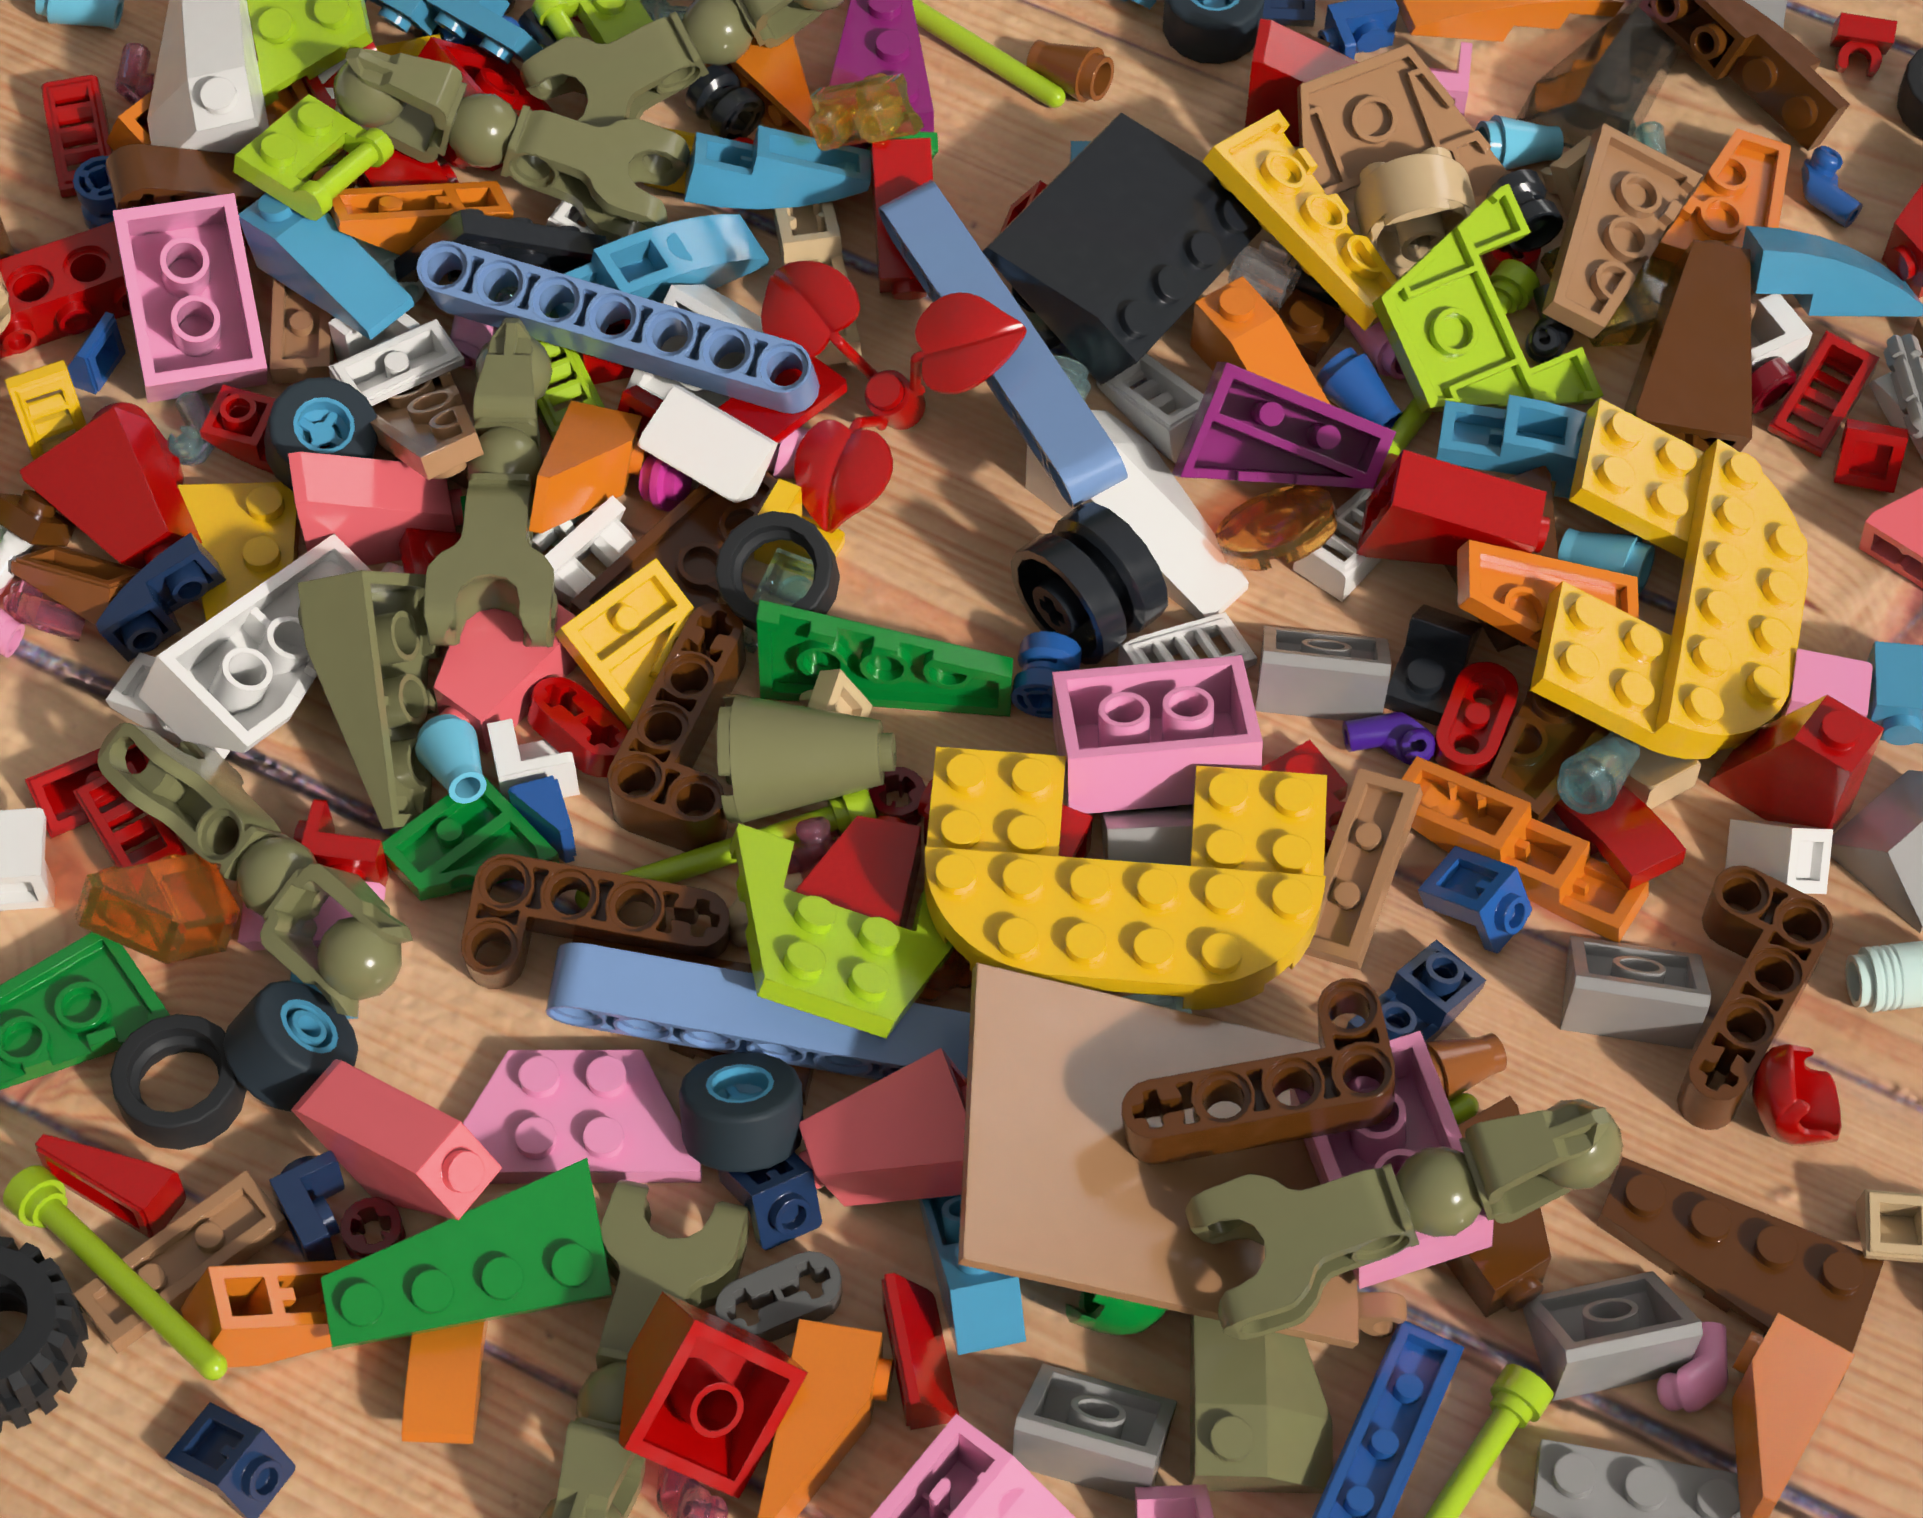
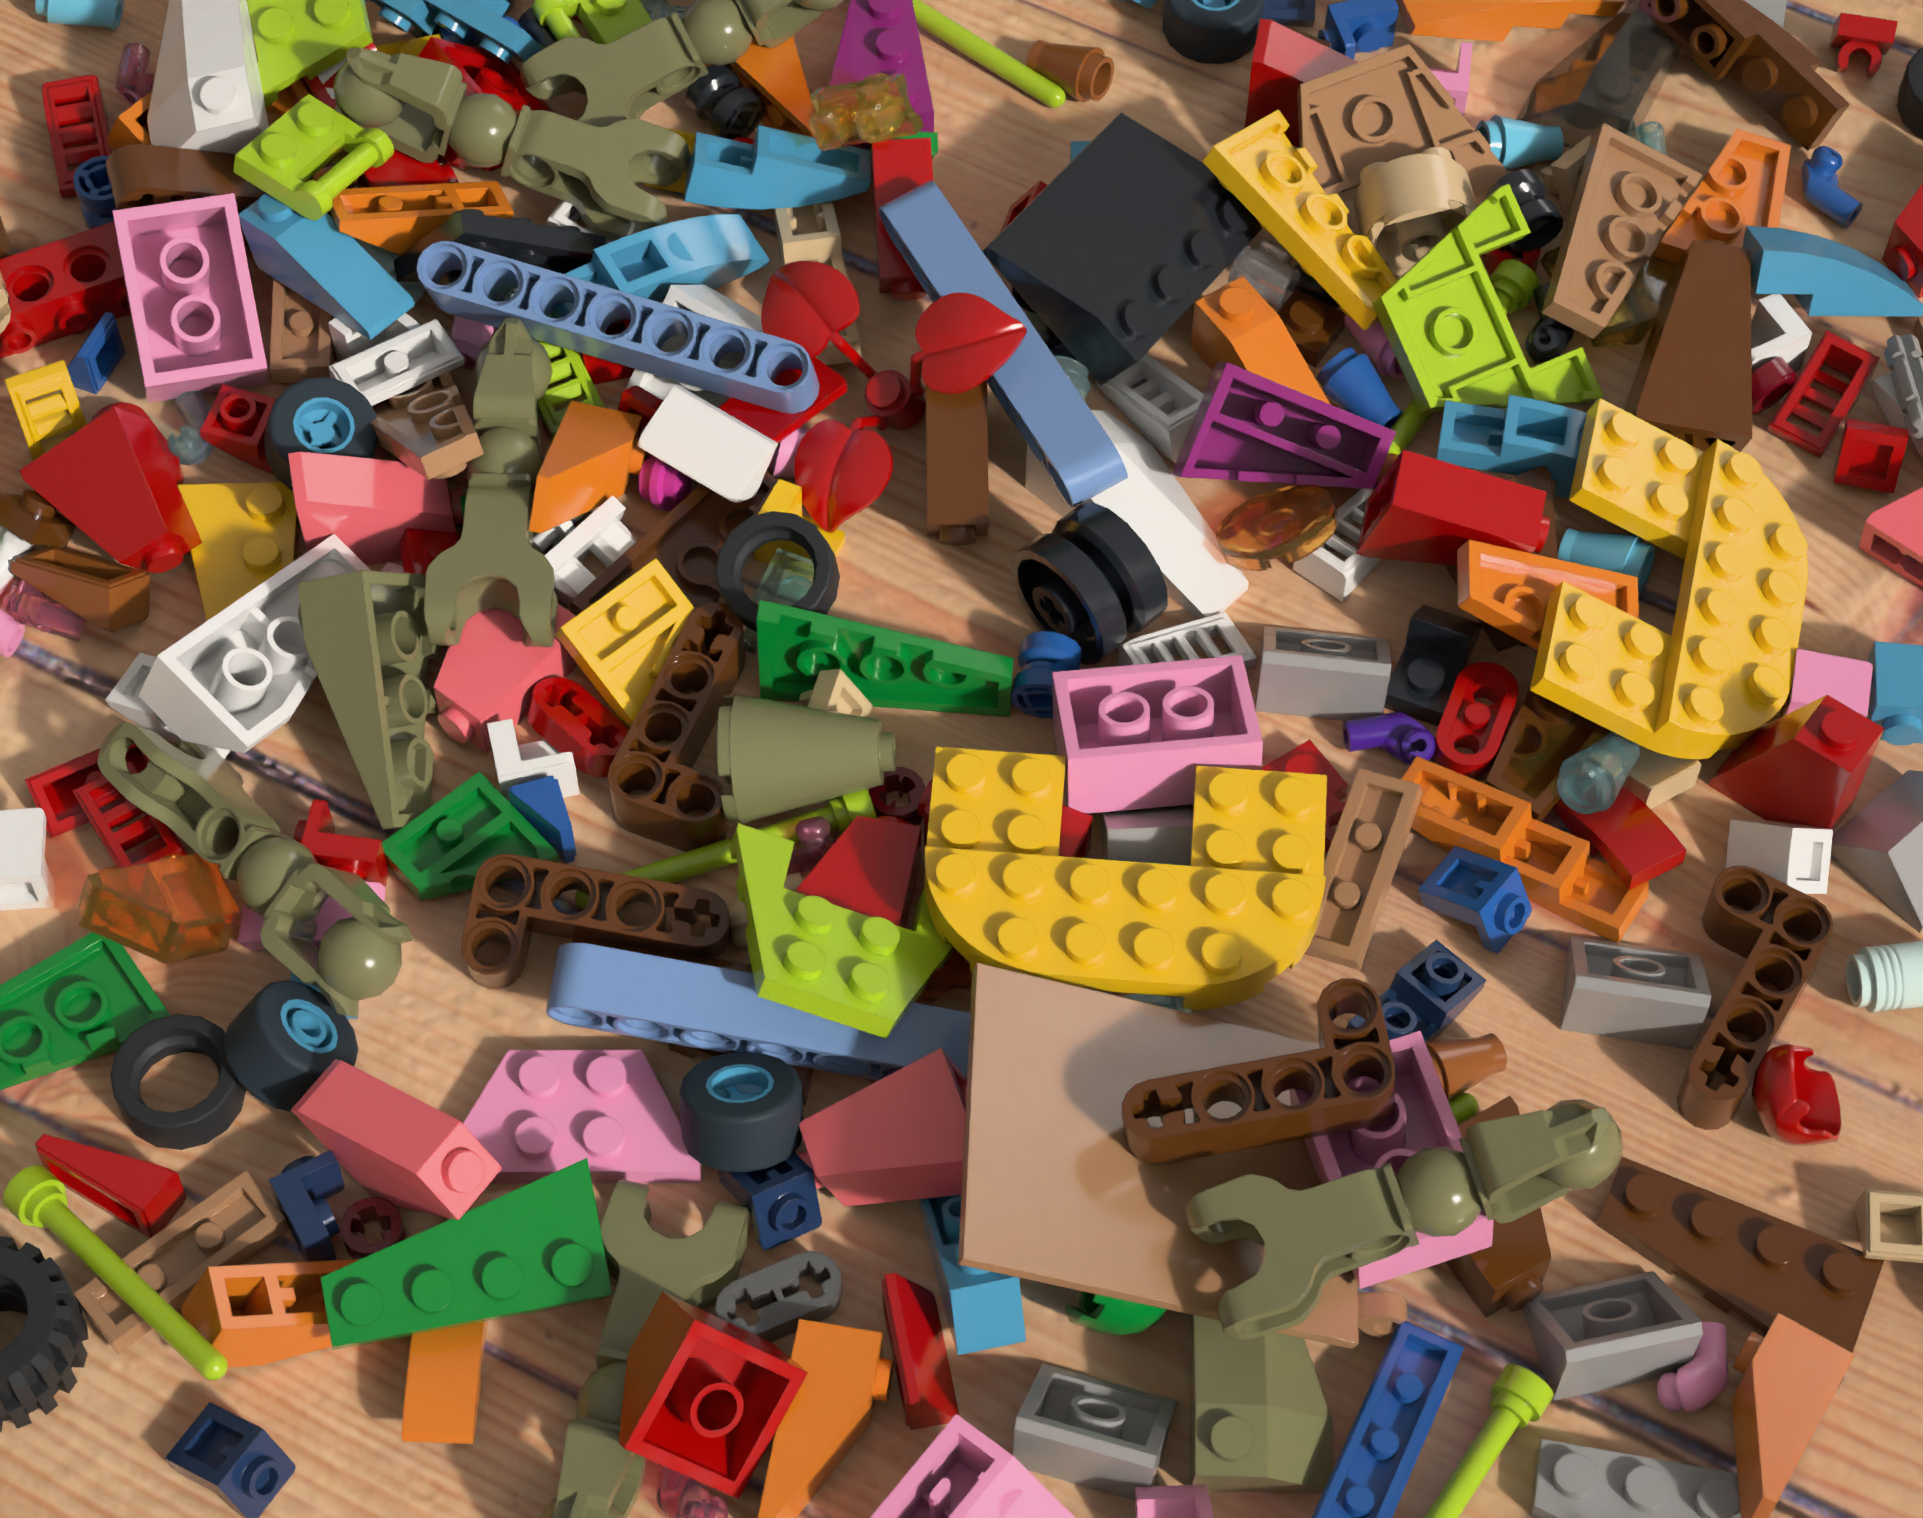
dark blue slope [95,533,226,662] -> none
medium azure cone [415,714,487,804] -> none
none -> reddish brown slope [926,380,989,545]

